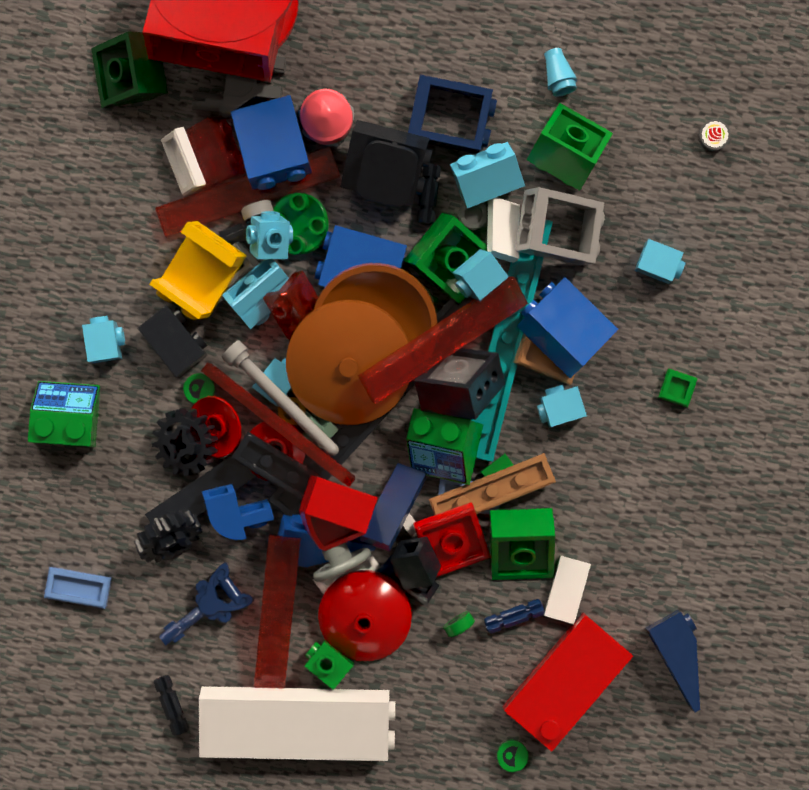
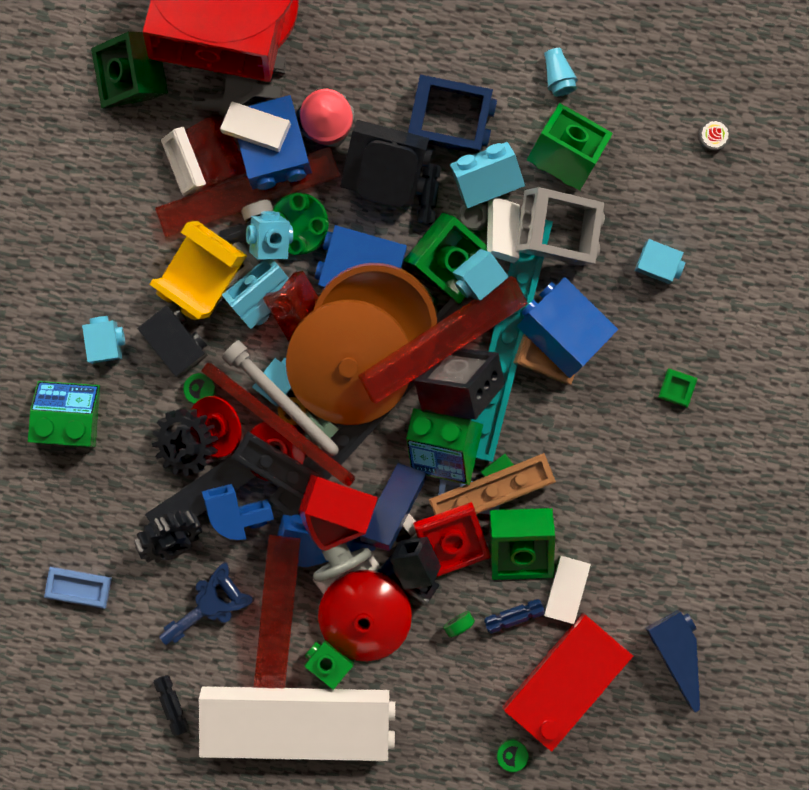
medium azure brick [537,385,587,428] -> none
none -> white tile [220,101,291,152]

